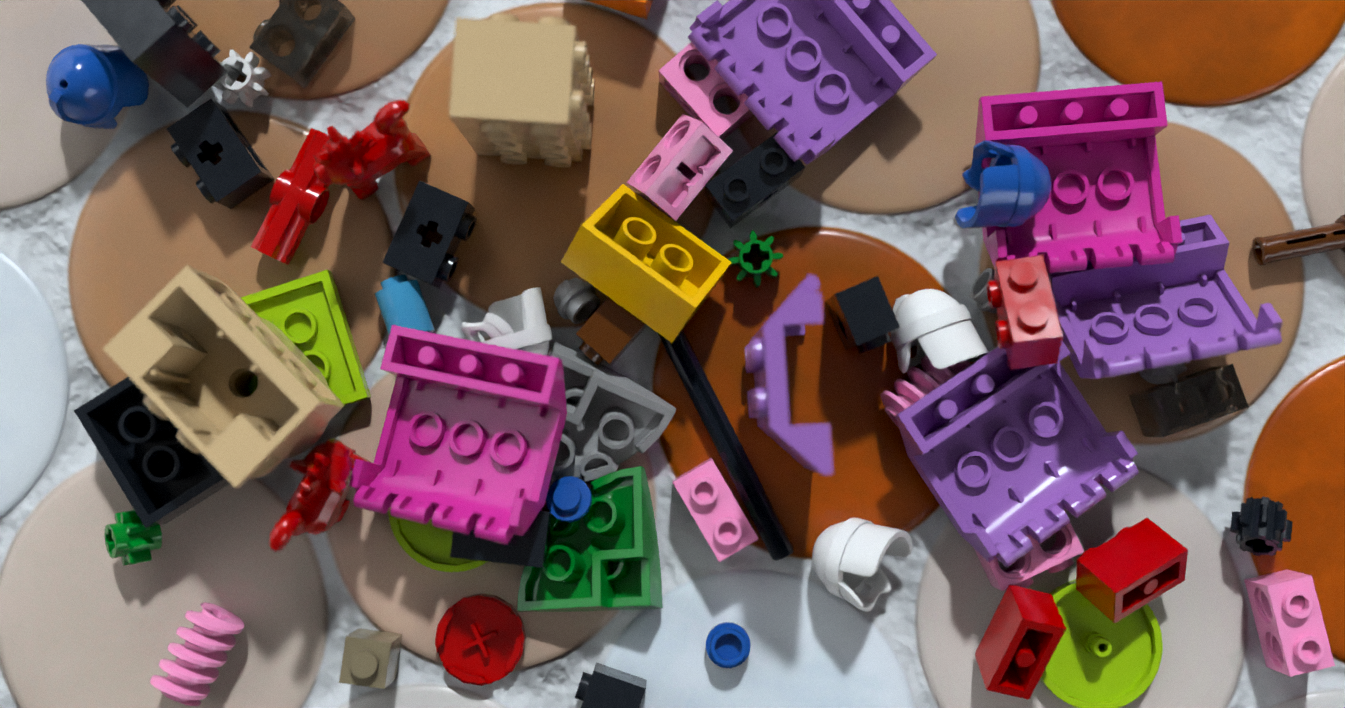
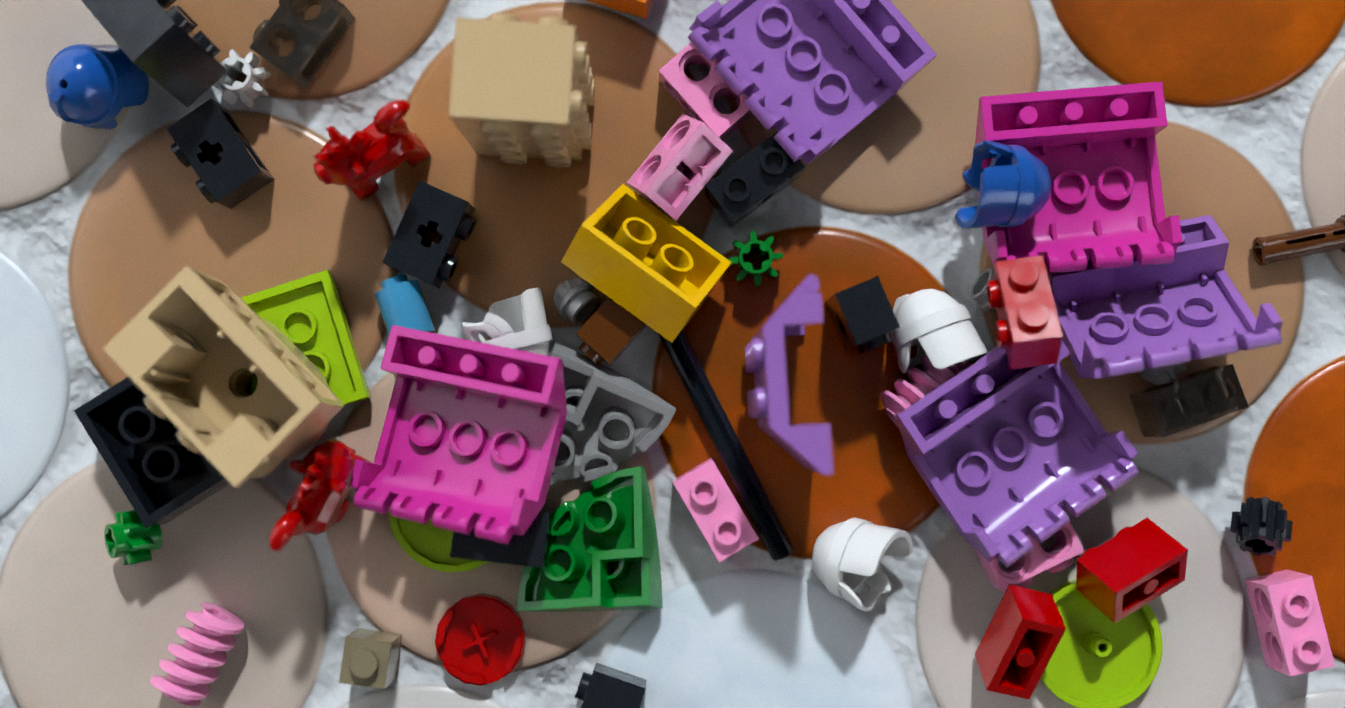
red piece [250,128,330,265] -> none
blue plate [546,476,592,522] -> none
blue plate [706,622,751,668] -> none

